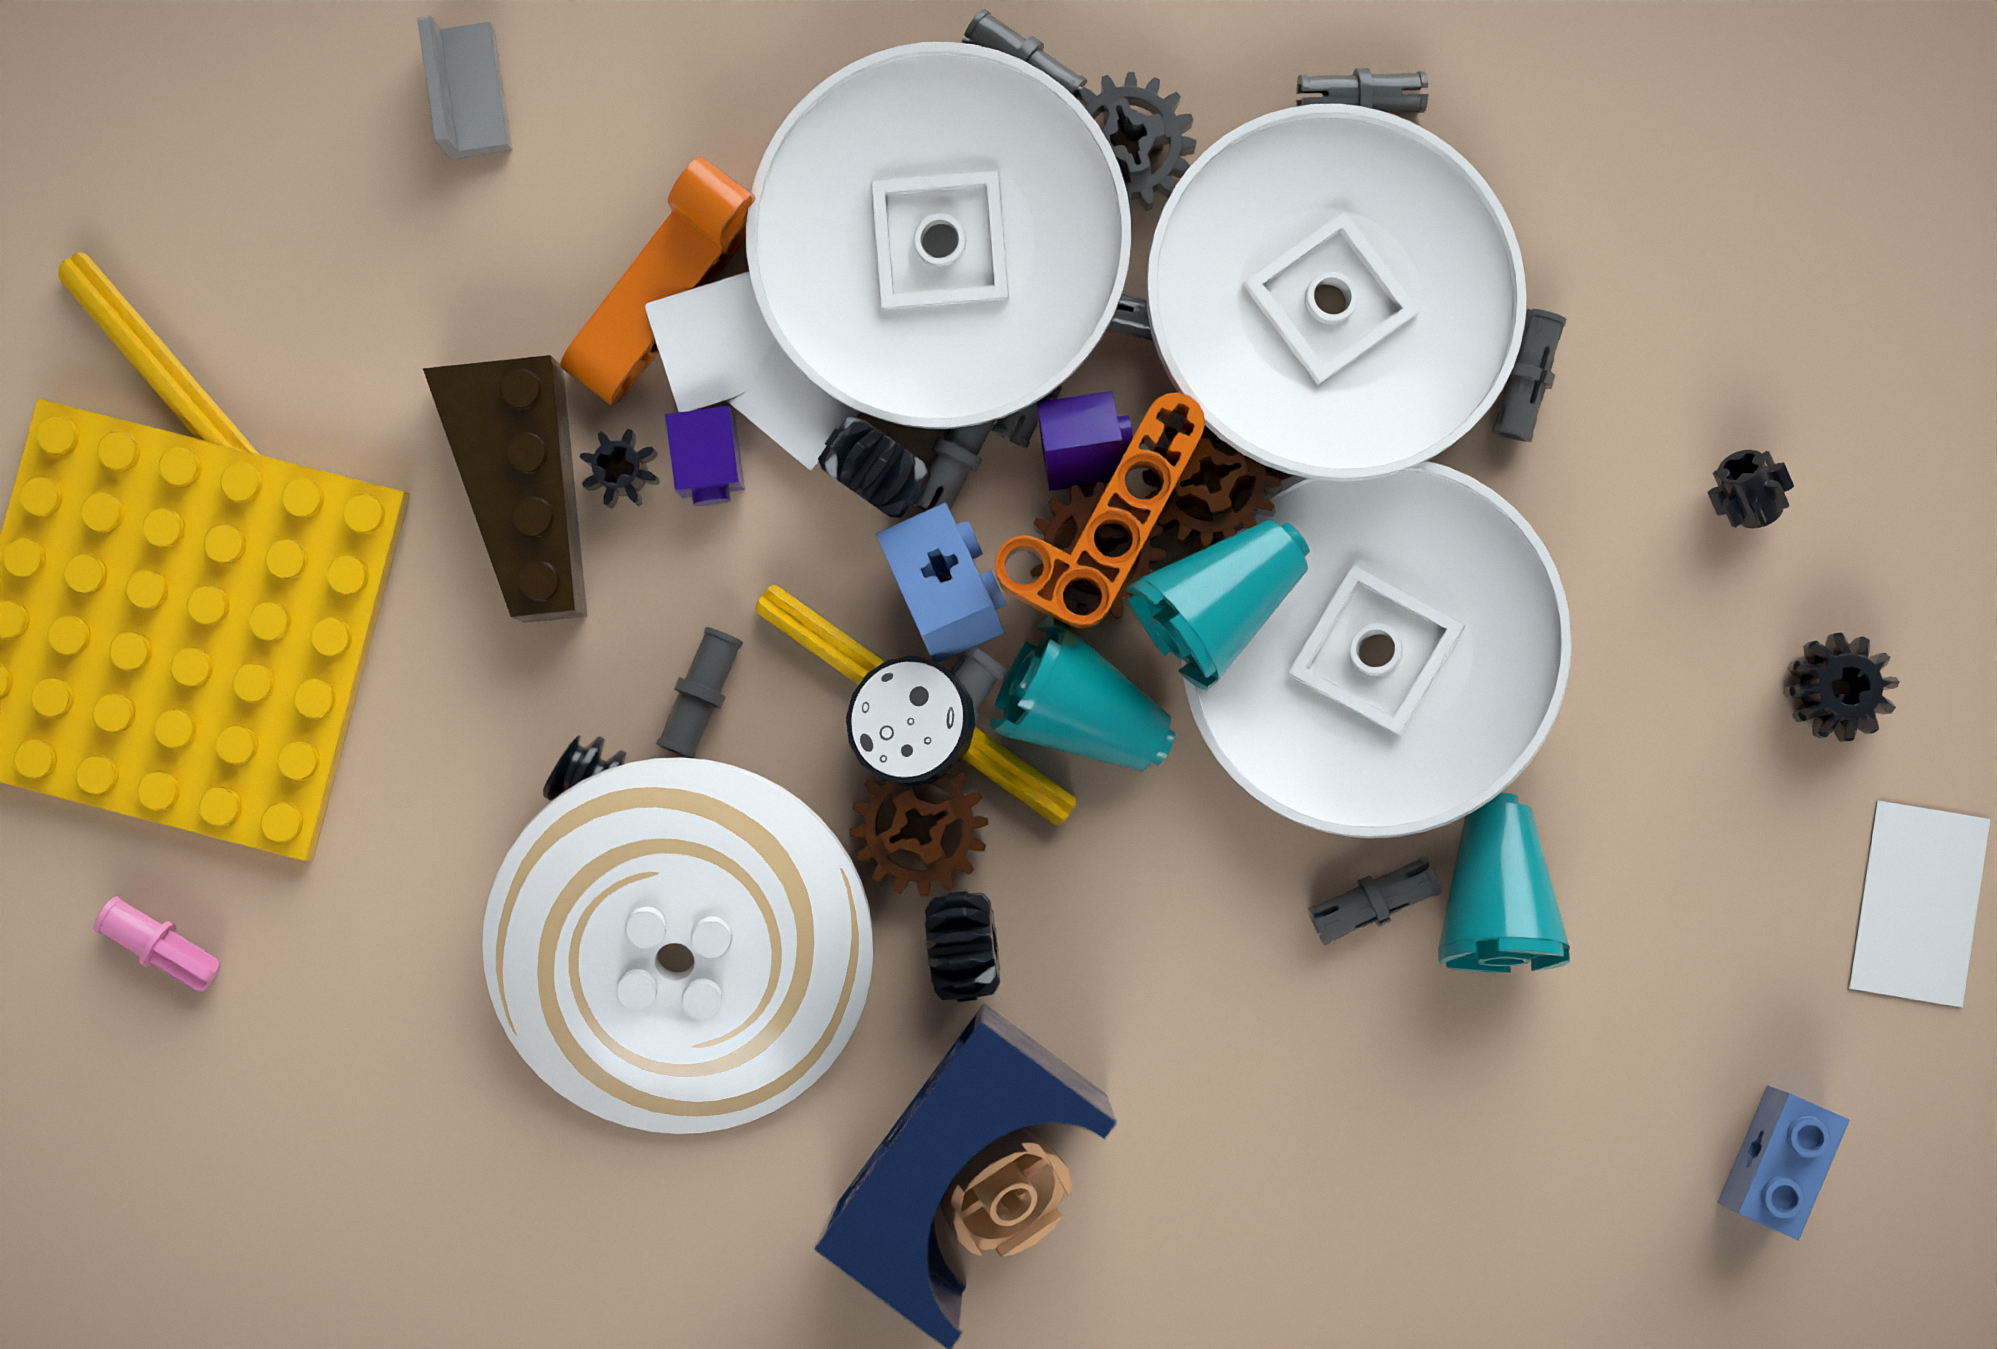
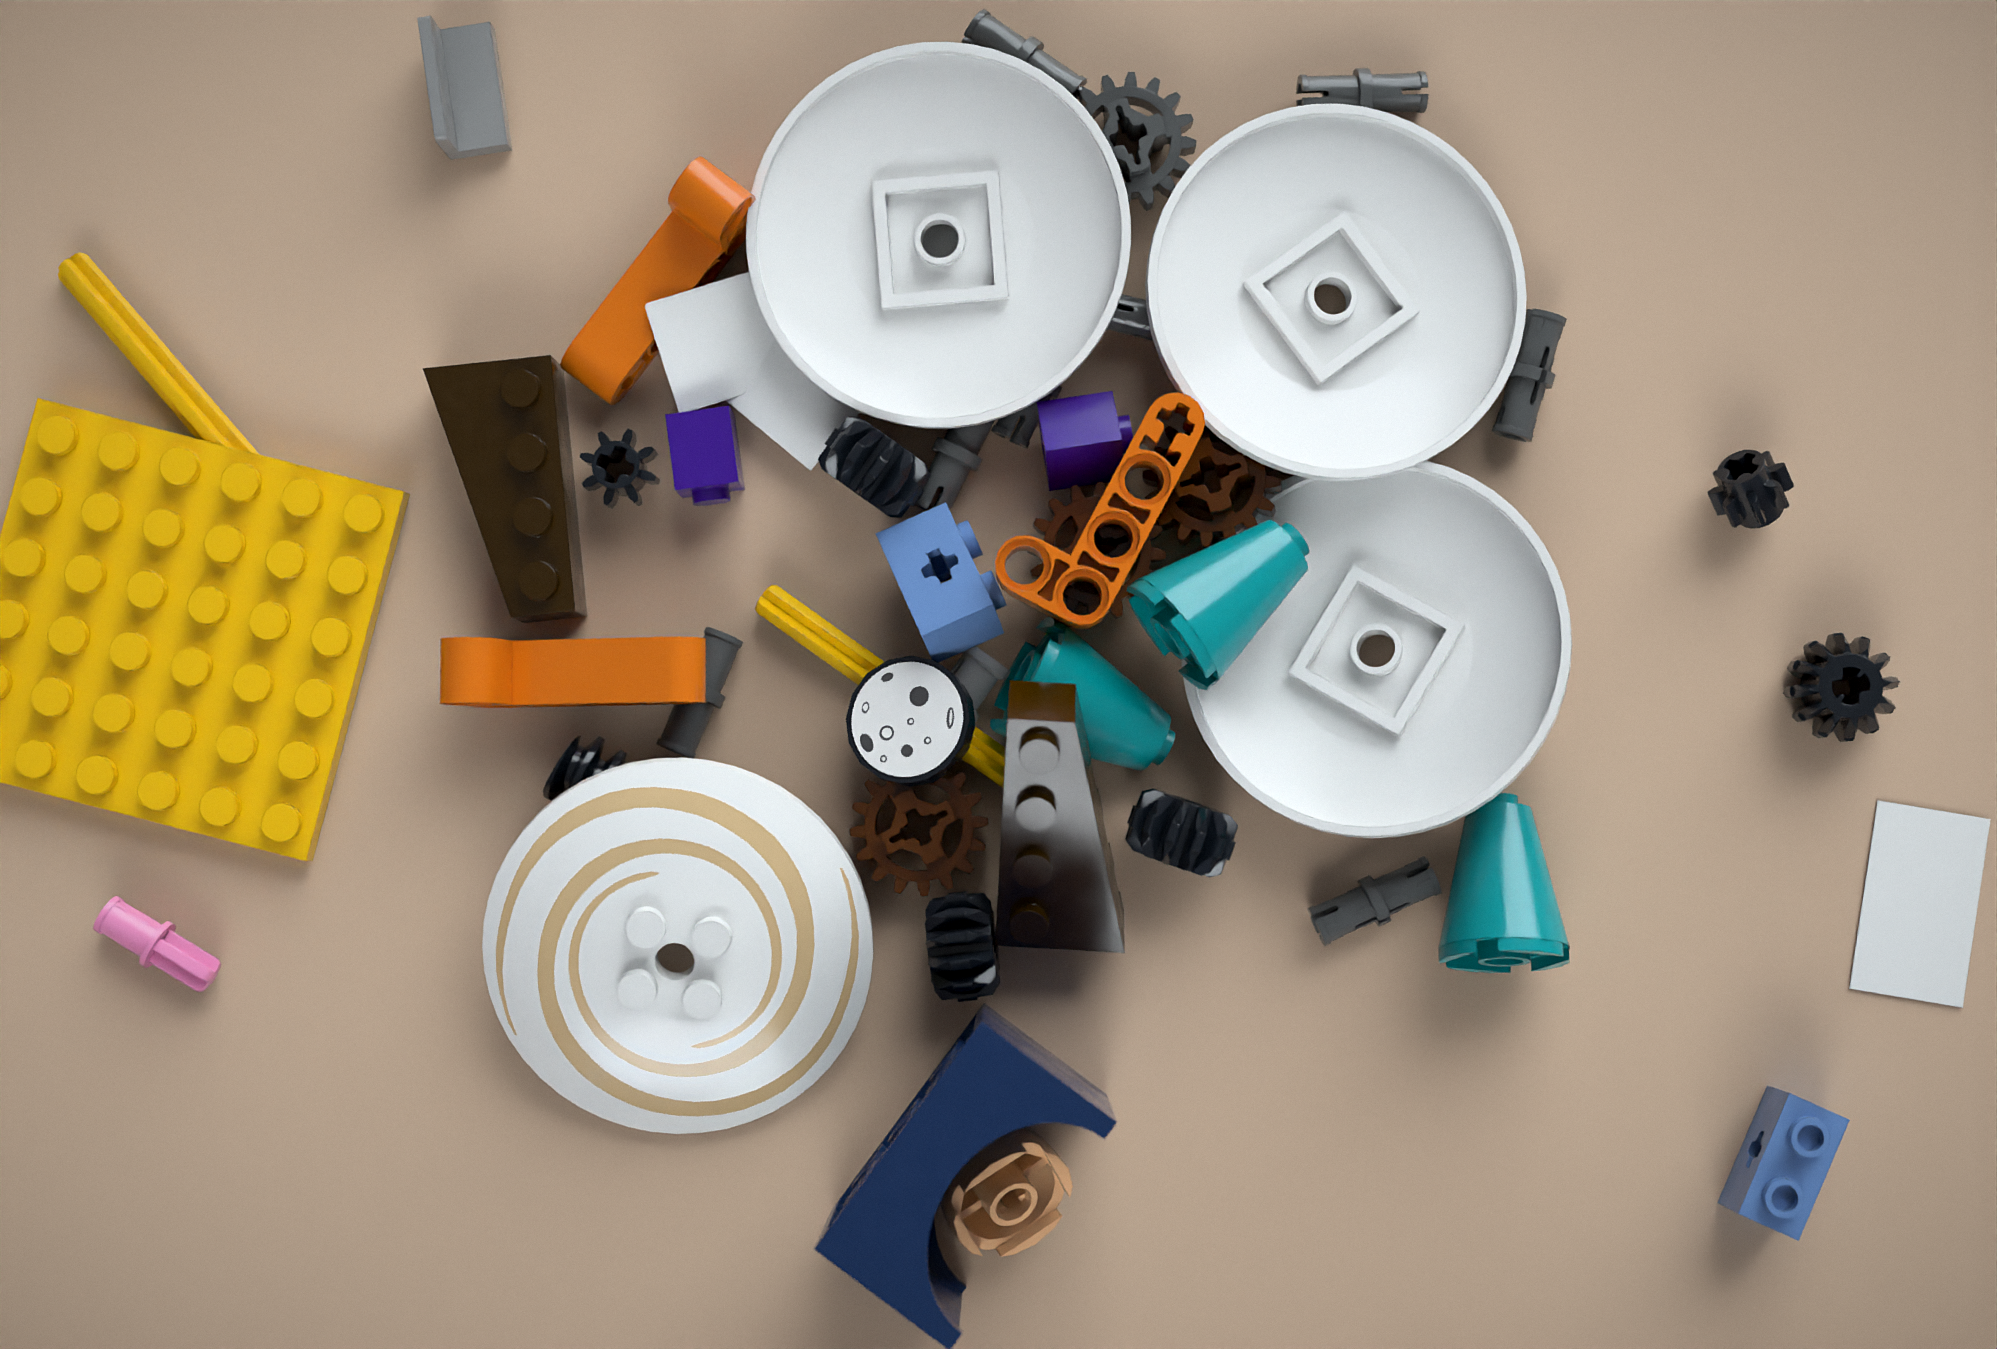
none -> orange beam [440,636,706,708]
none -> dark brown wedge [995,680,1125,953]
none -> black gear [1125,788,1238,877]

